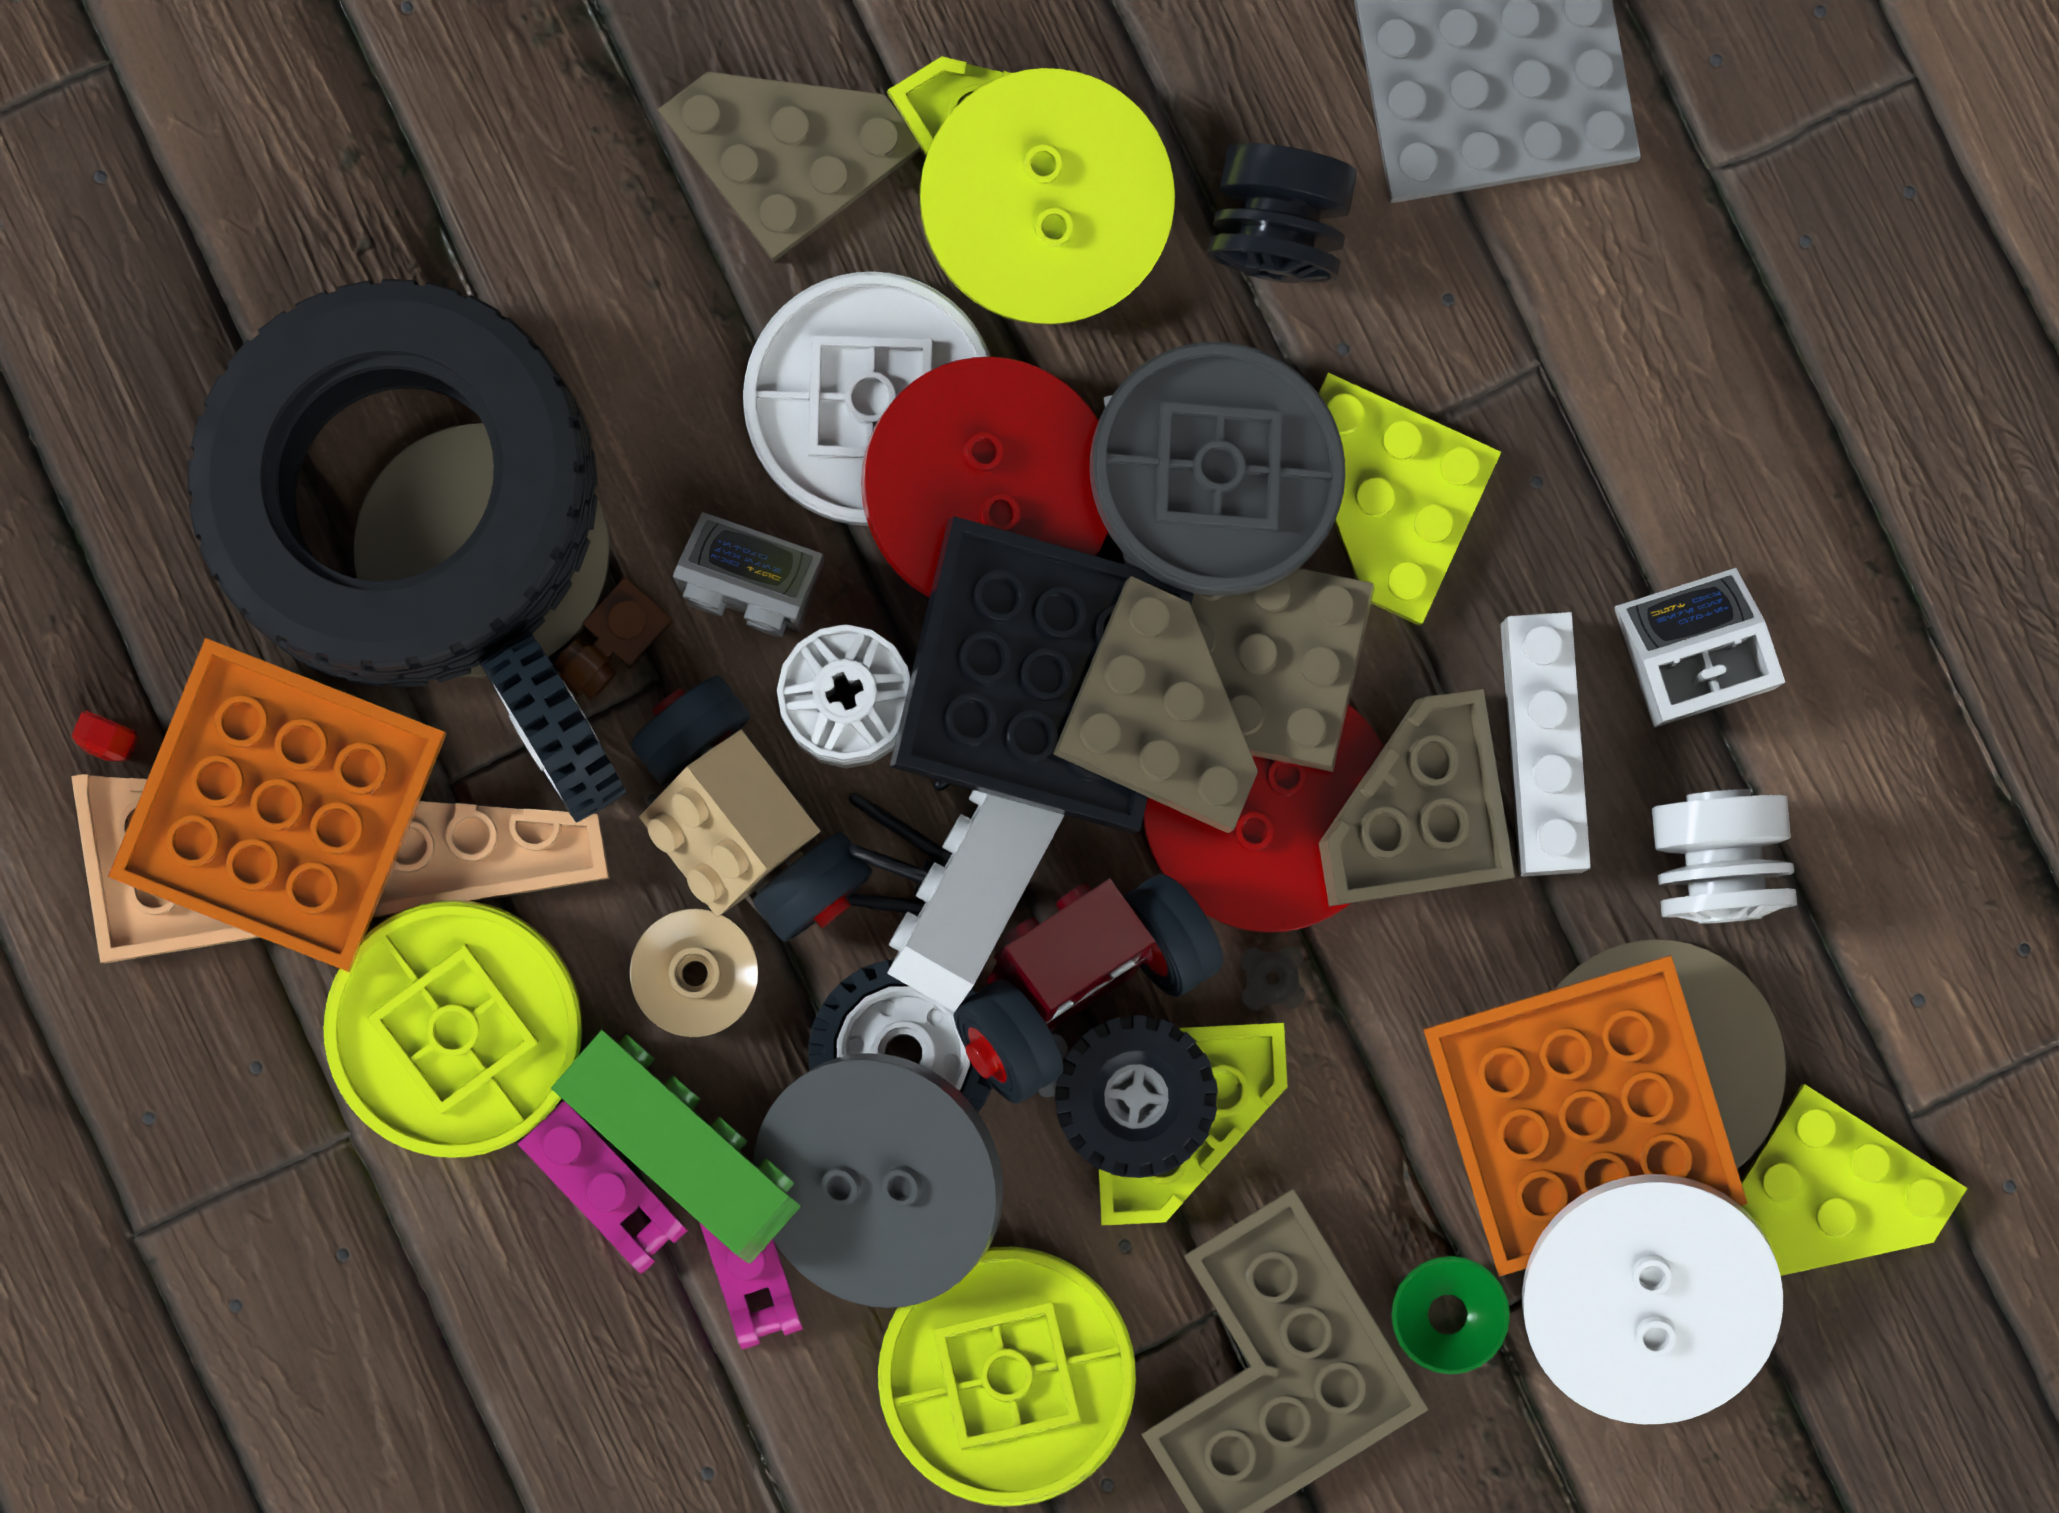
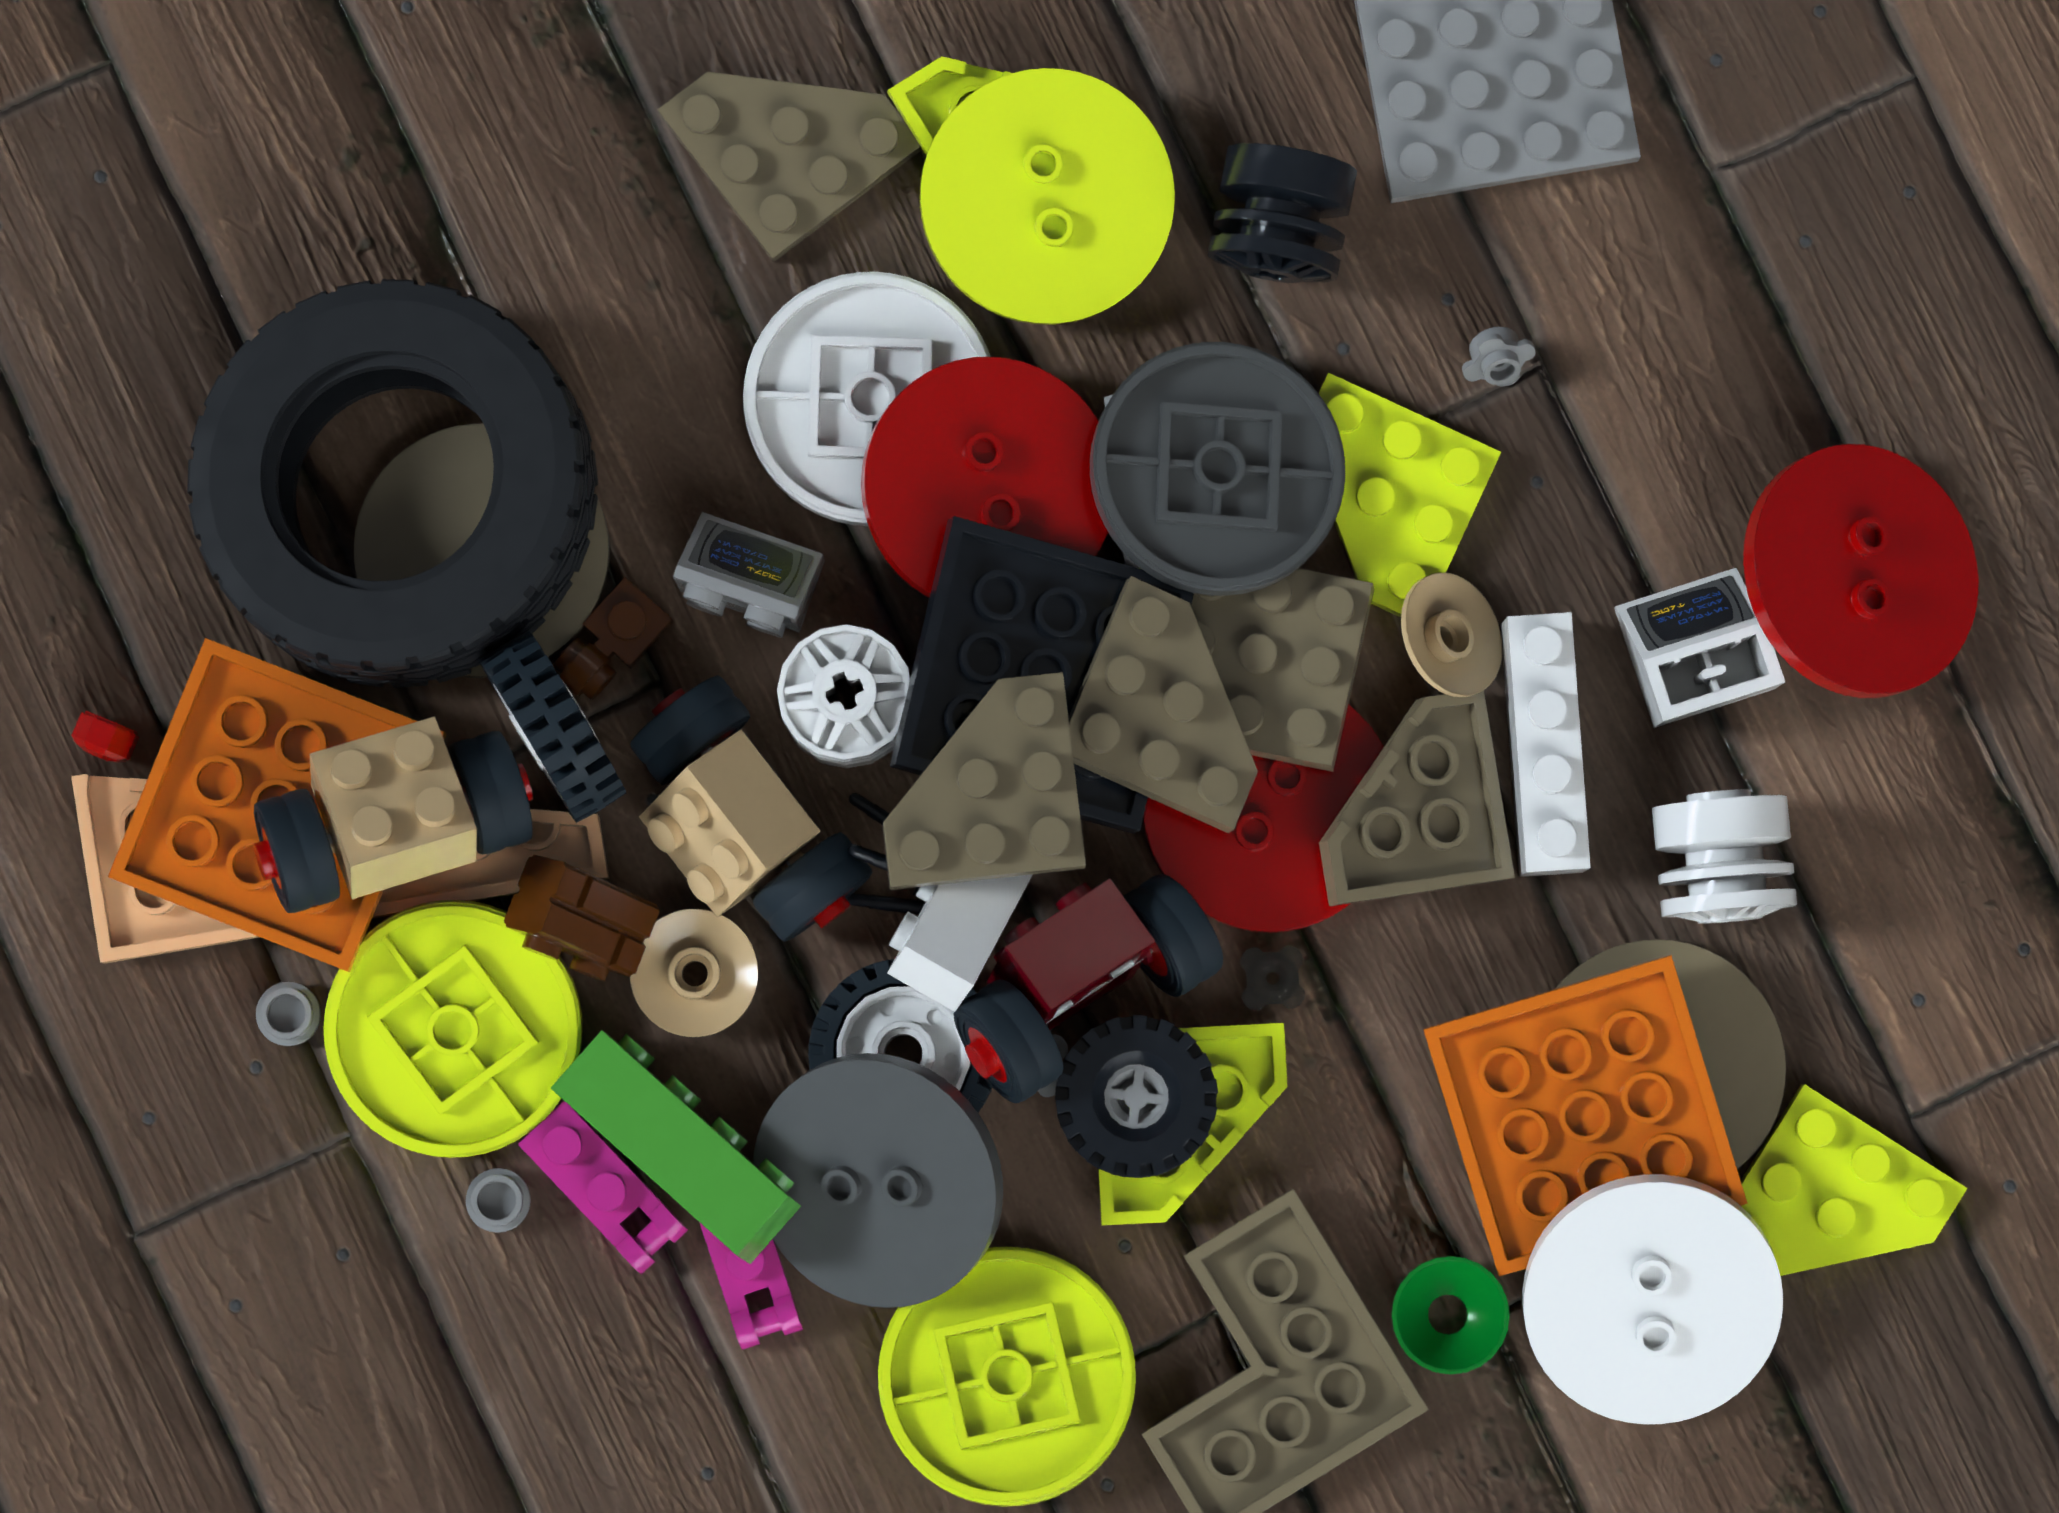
none -> brick [253,716,533,913]
none -> light grey plate [256,982,321,1046]
none -> light grey plate [466,1168,531,1233]
none -> reddish brown brick [504,854,660,981]
none -> dark tan plate [883,672,1086,890]
none -> tan dish [1401,573,1502,697]
none -> light grey plate [1462,327,1536,387]
none -> red plate [1743,444,1979,698]

